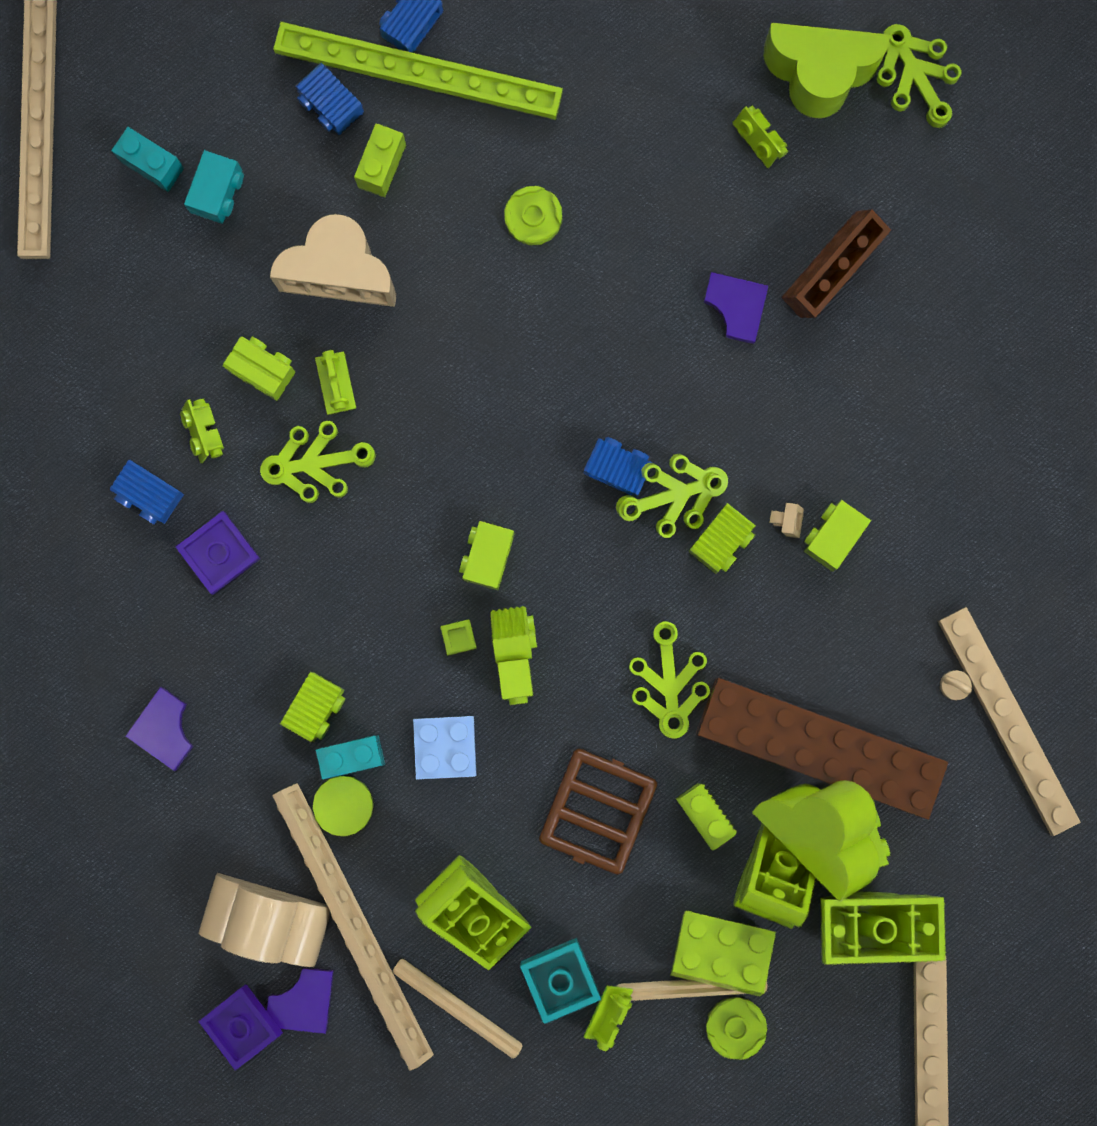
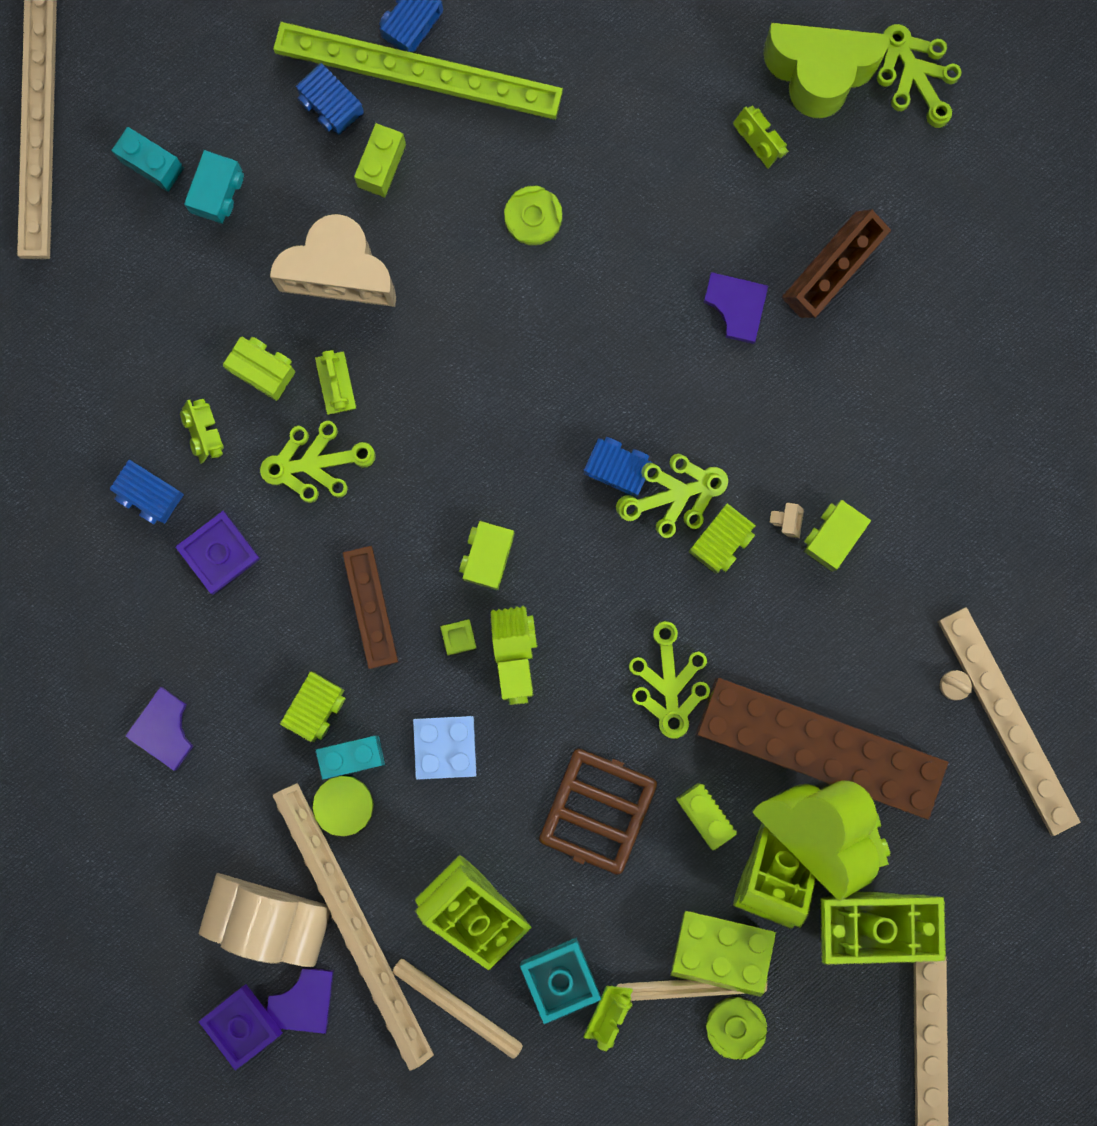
none -> reddish brown plate [342,546,399,669]

